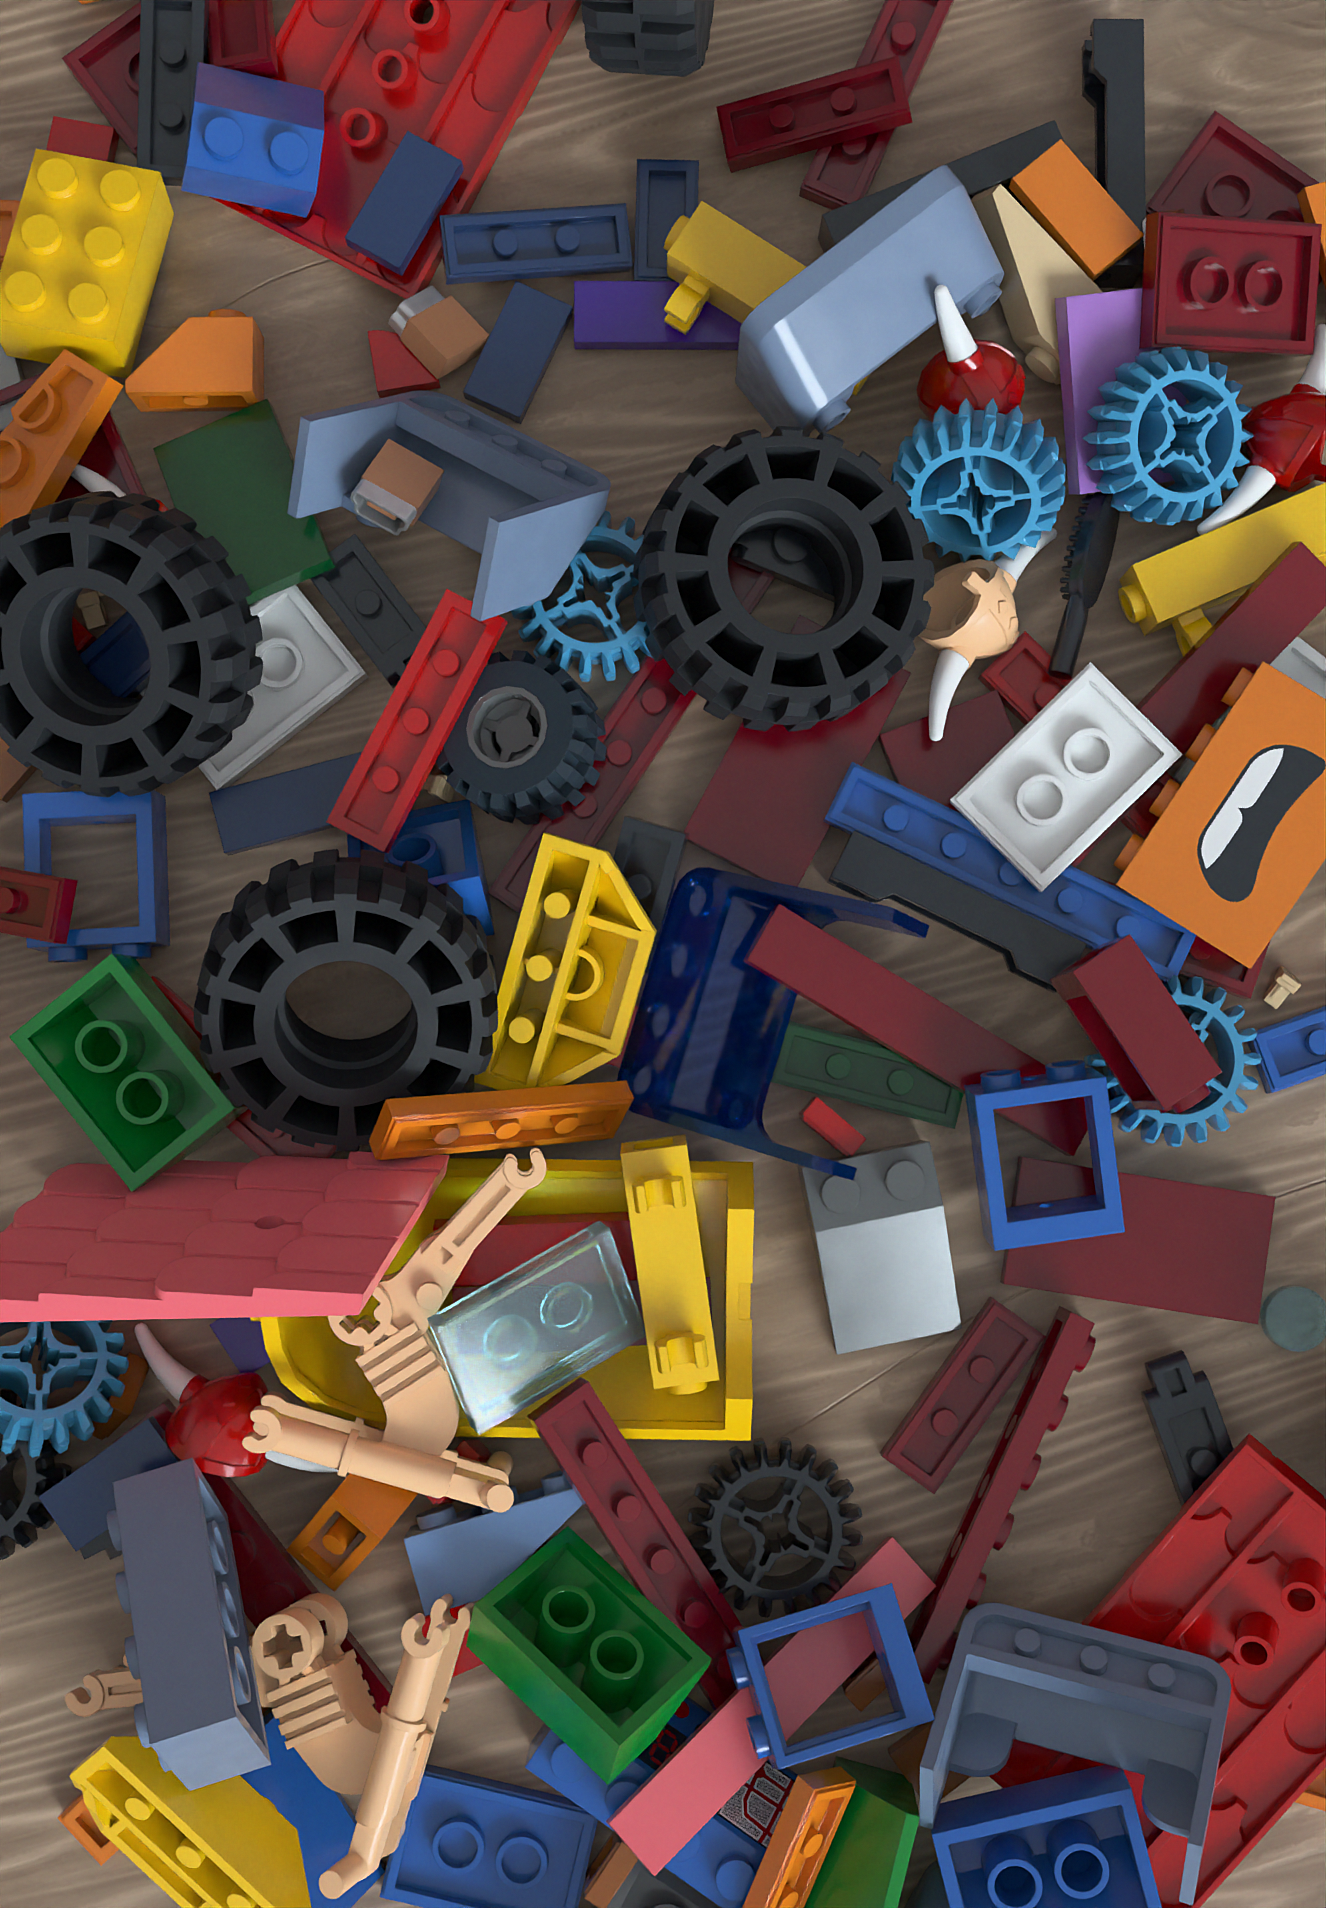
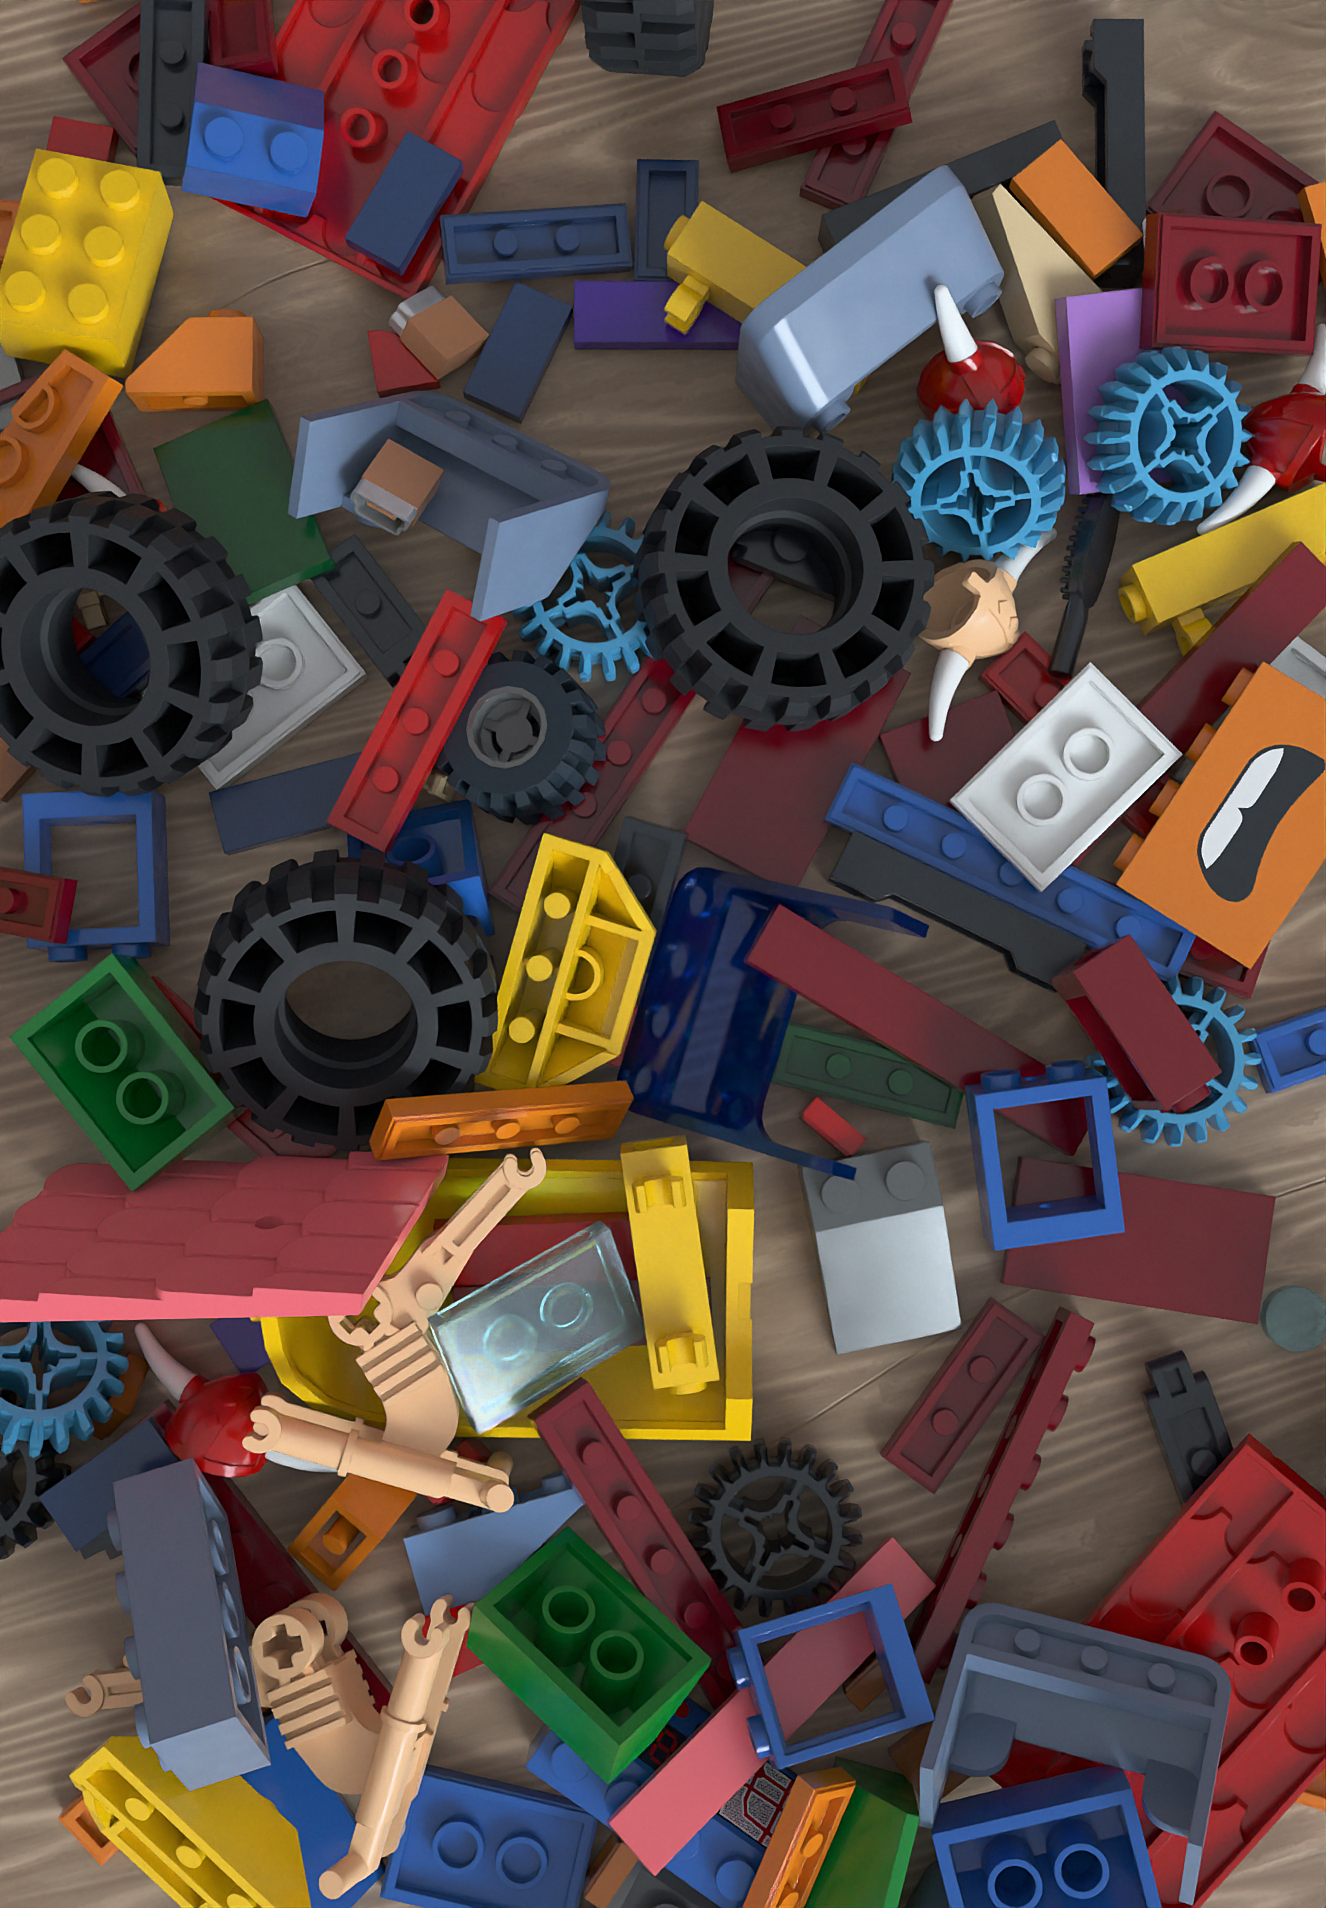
tan piece [1262,966,1302,1009] -> none

